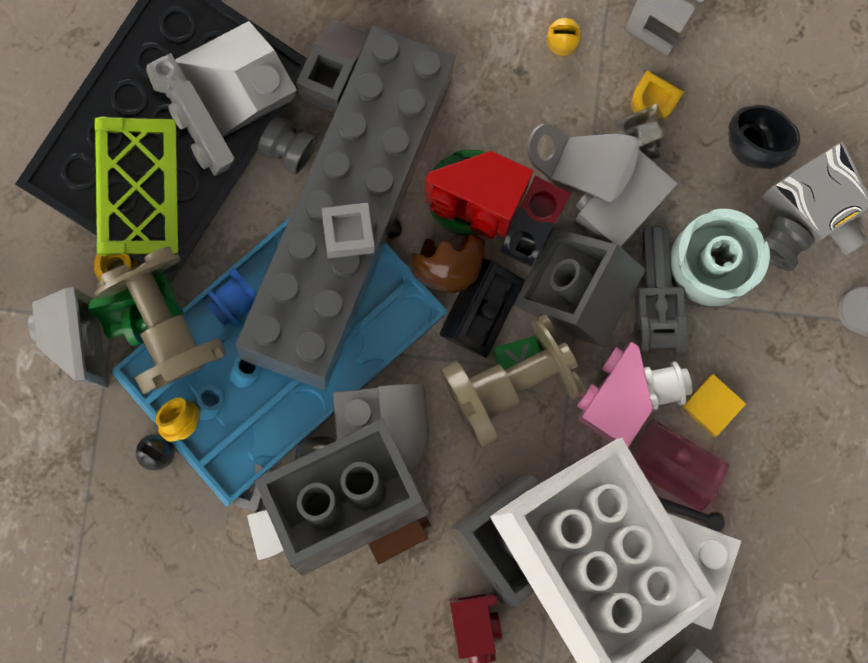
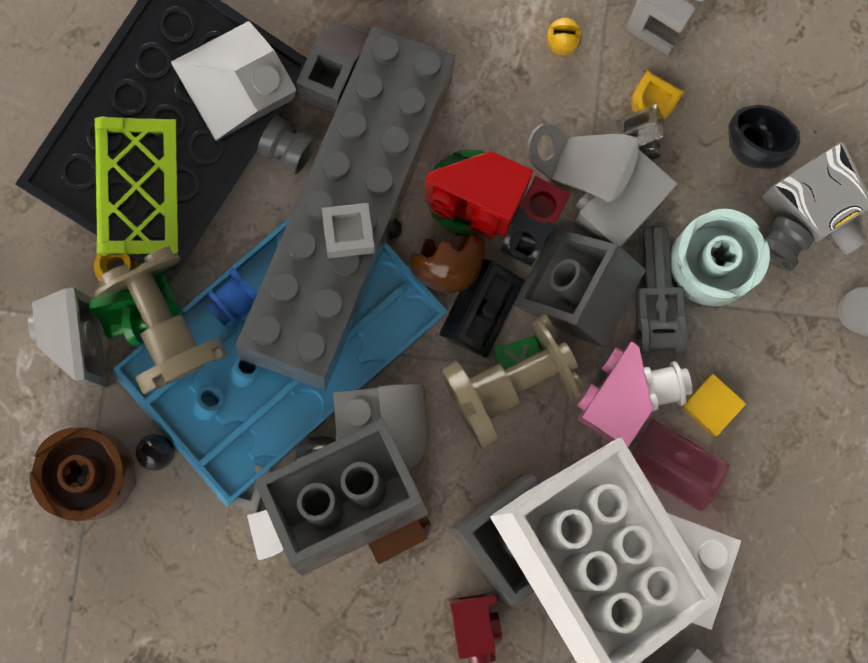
light grey hinge [146,53,234,176] -> none
yellow plate [155,398,200,442] -> none
black hinge [657,496,725,531] -> none
none -> reddish brown brick [30,428,136,521]

